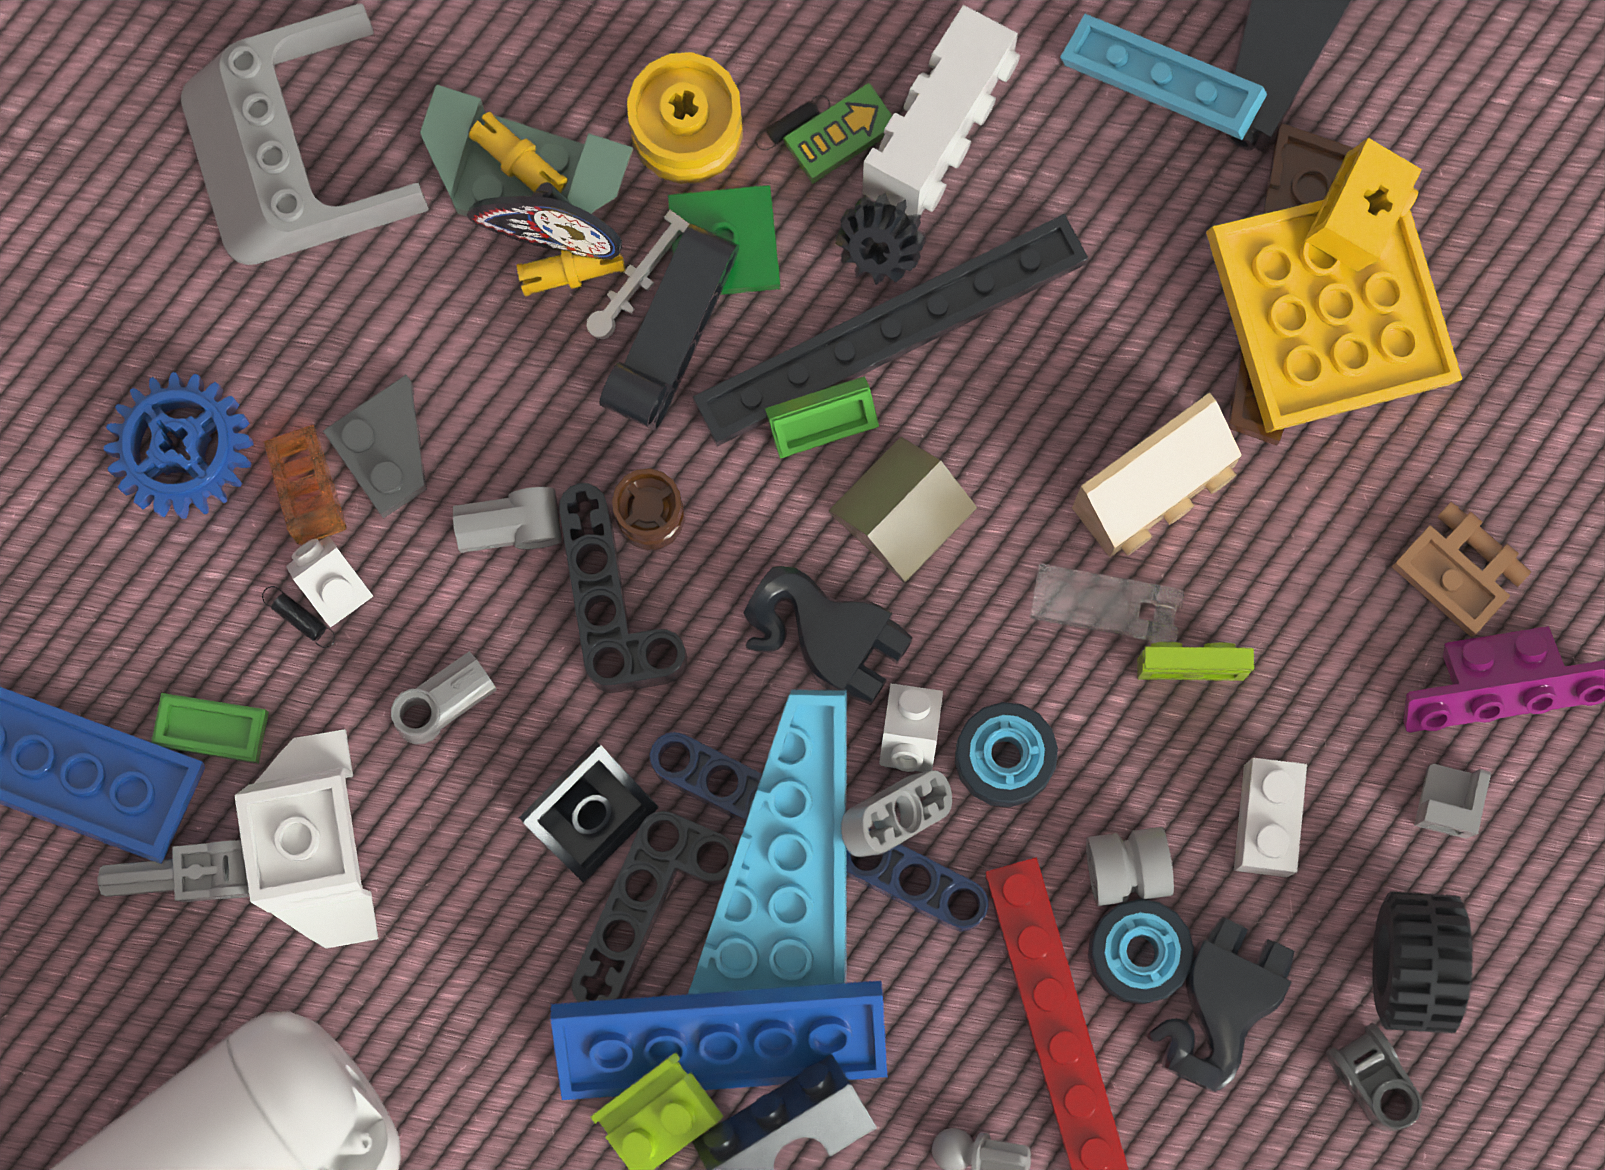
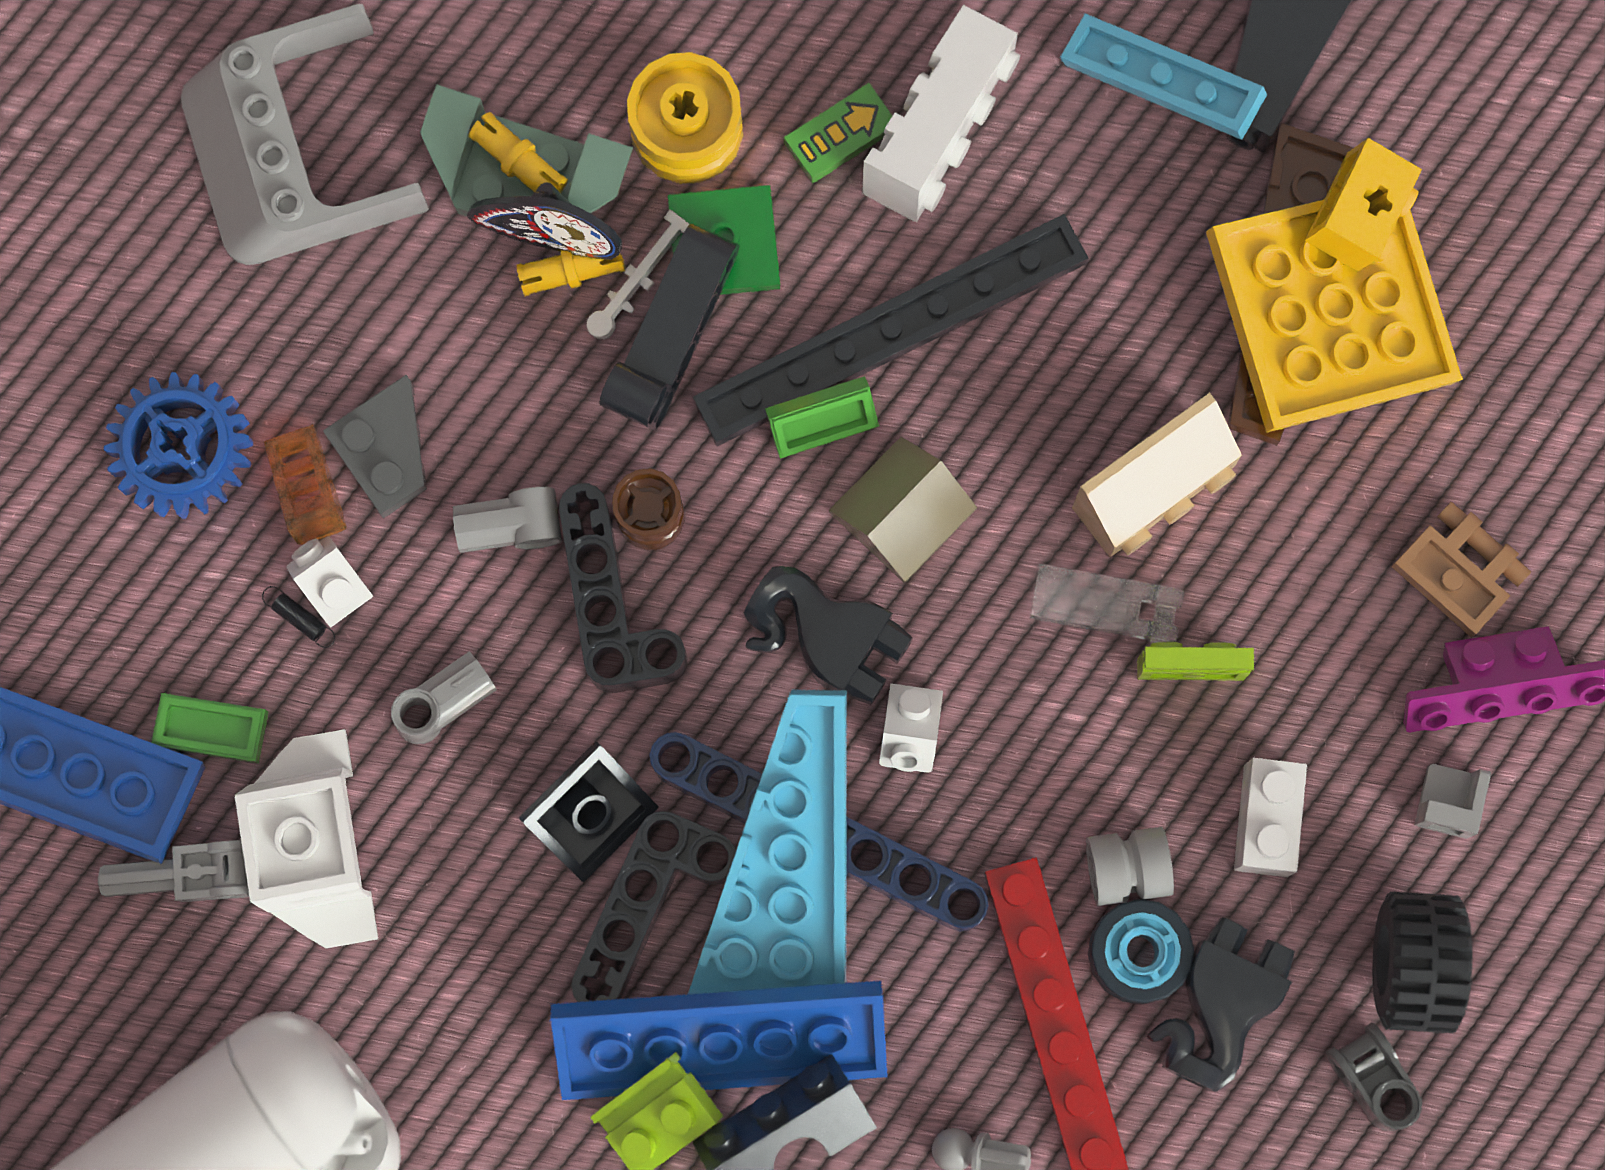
black piece [756,95,830,150] -> none
black gear [835,192,926,285] -> none
light grey beam [841,770,952,857] -> none
wheel [955,702,1058,807] -> none

